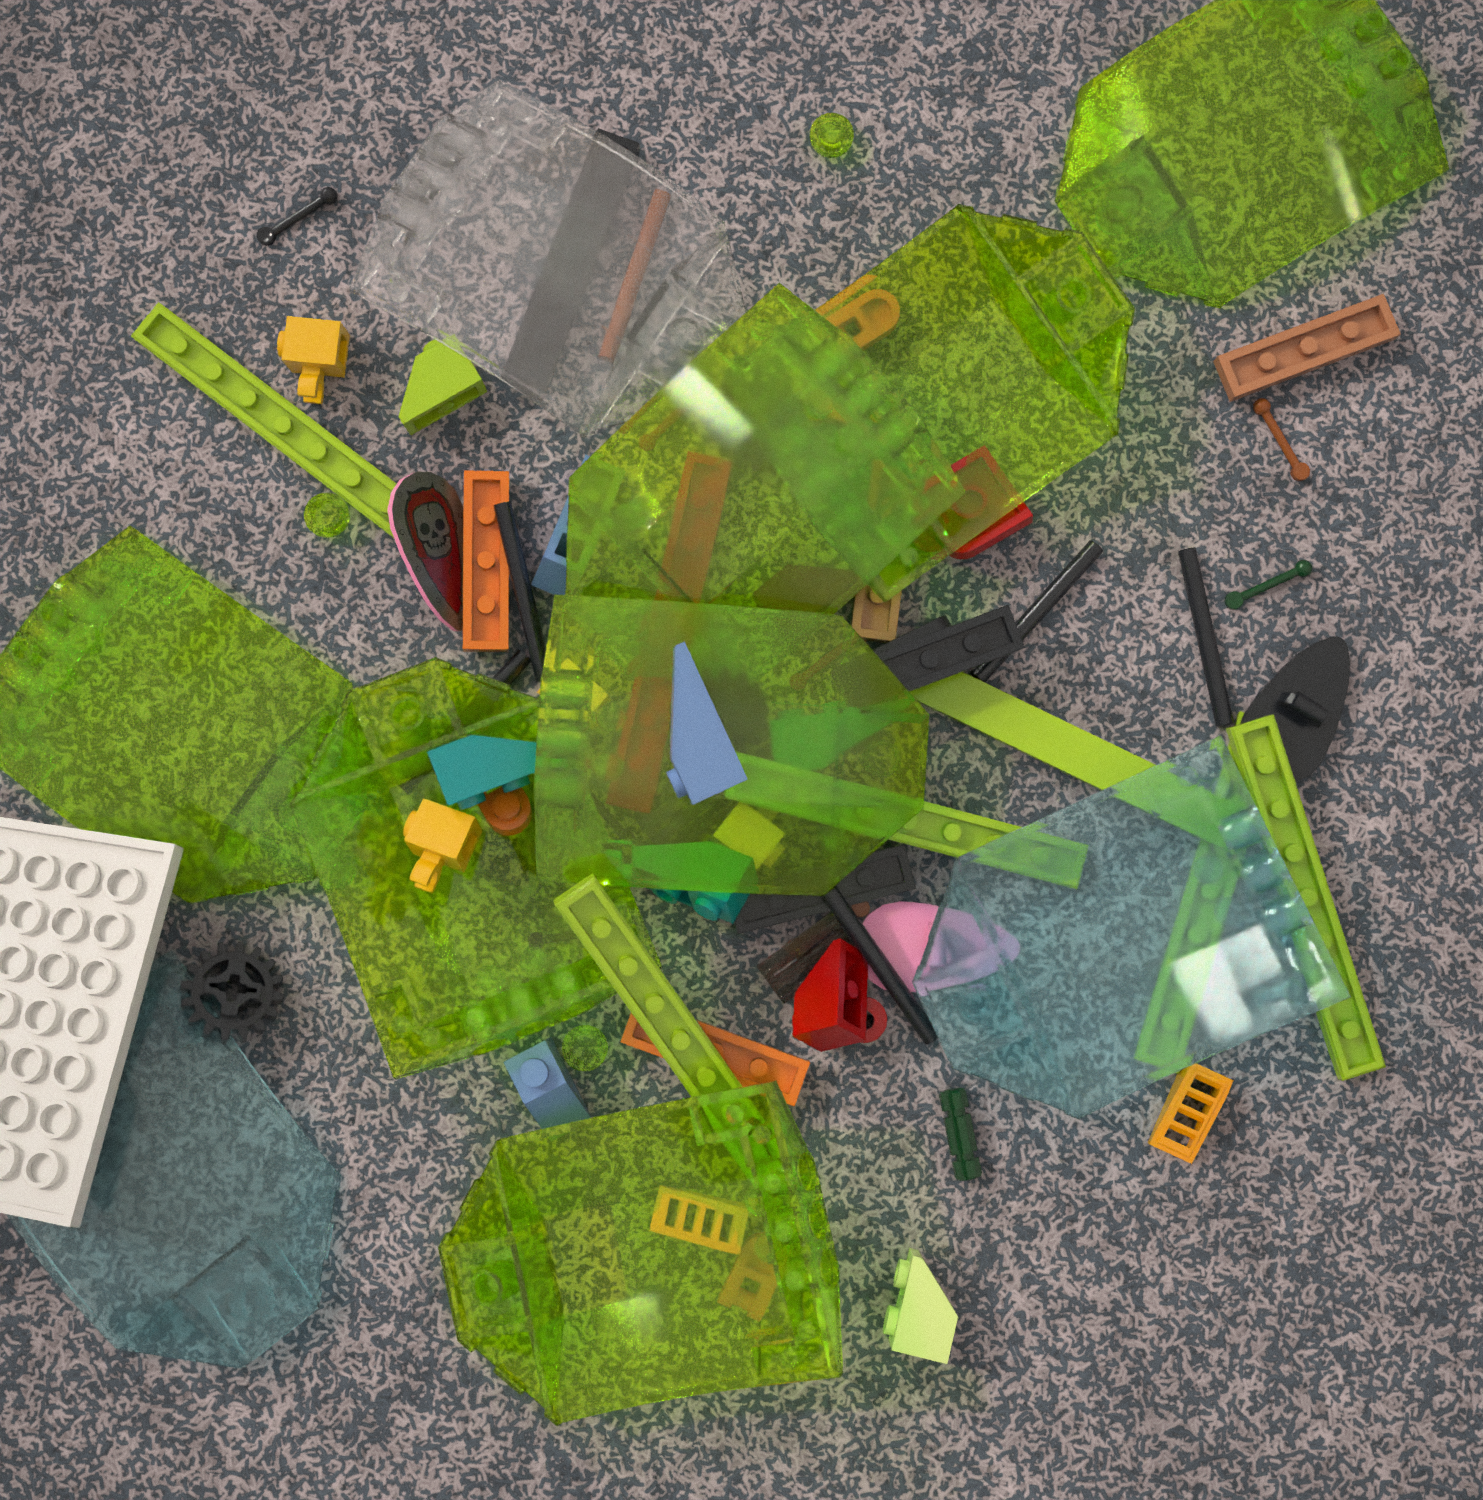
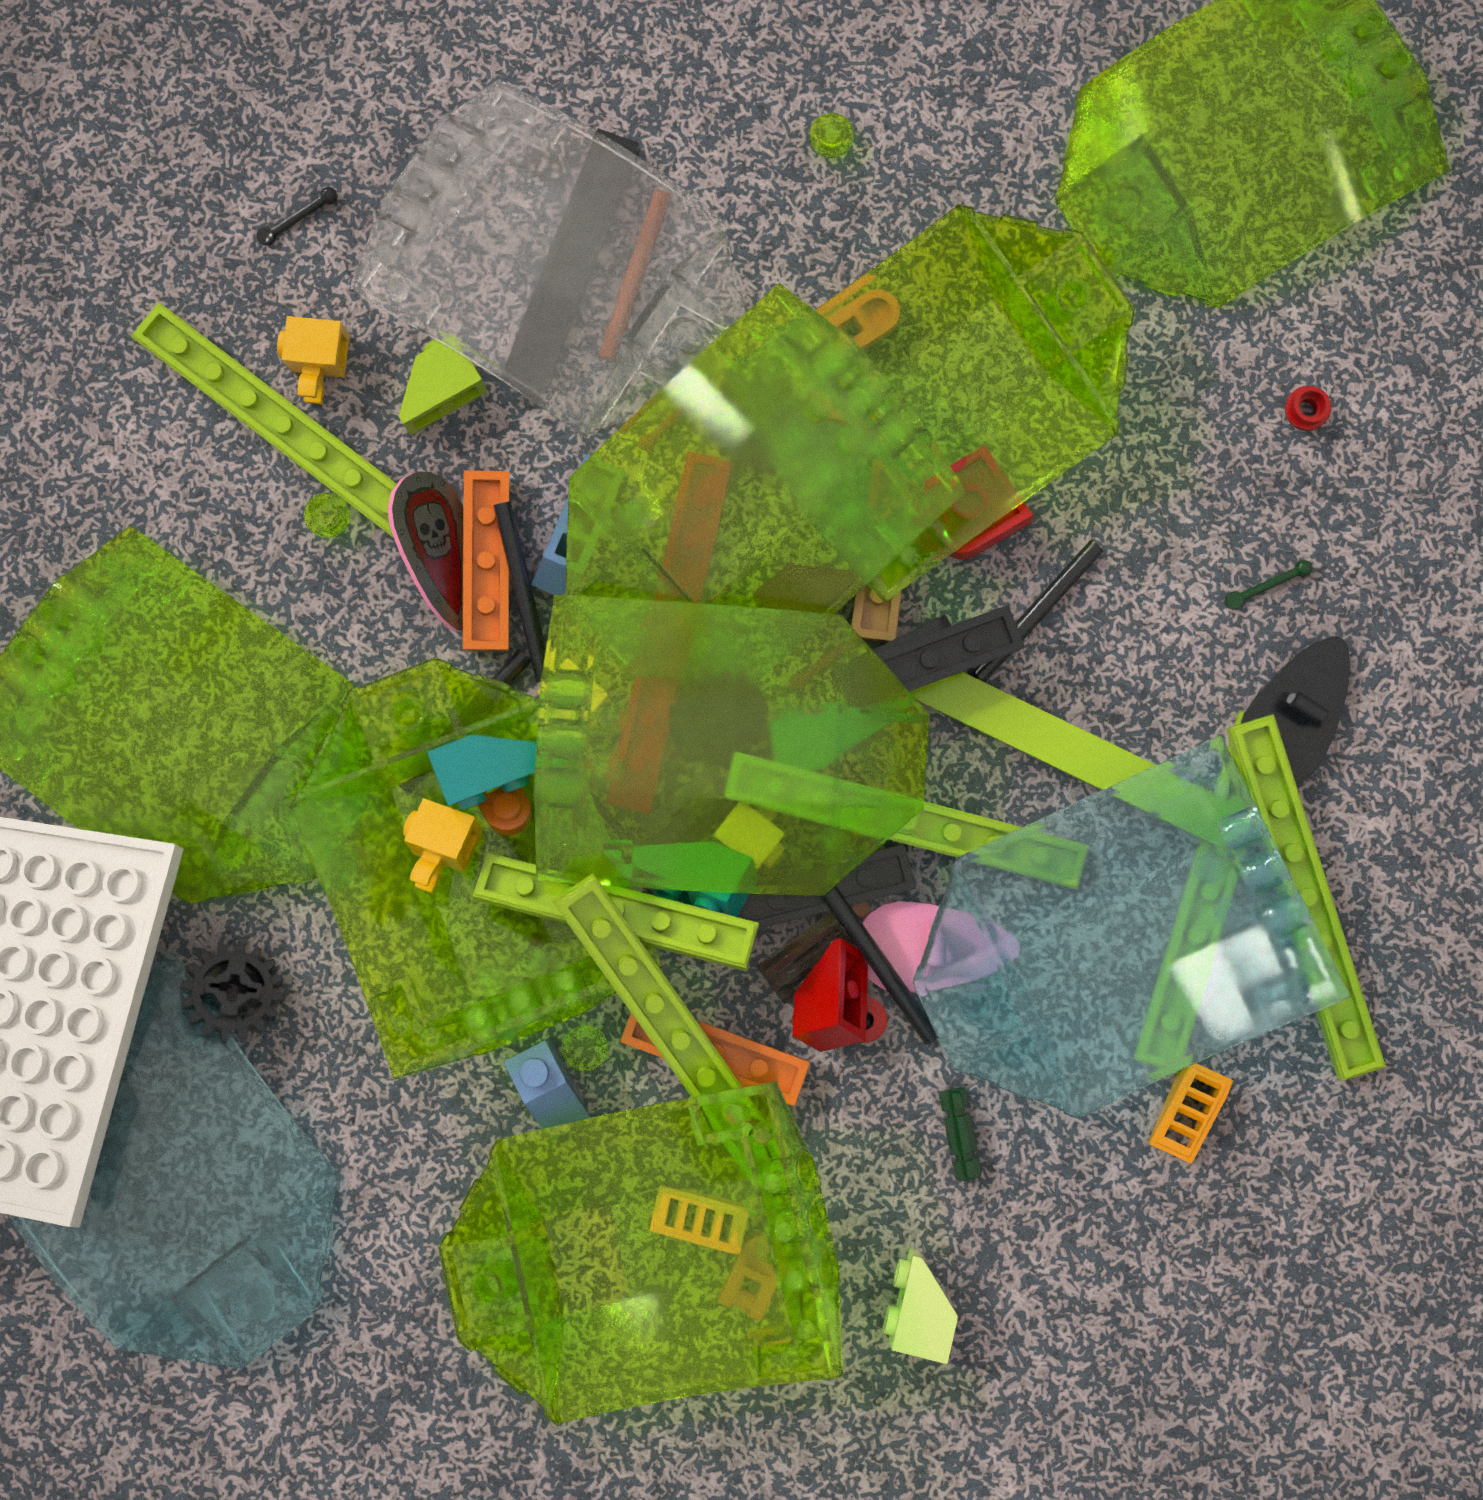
medium blue slope [666,641,748,805] -> none
black bar [1178,547,1234,727] -> none
nougat plate [1213,294,1401,402] -> none
dark orange hinge [1253,398,1310,481] -> none
none -> lime tile [473,852,759,972]
none -> red plate [1285,386,1331,431]

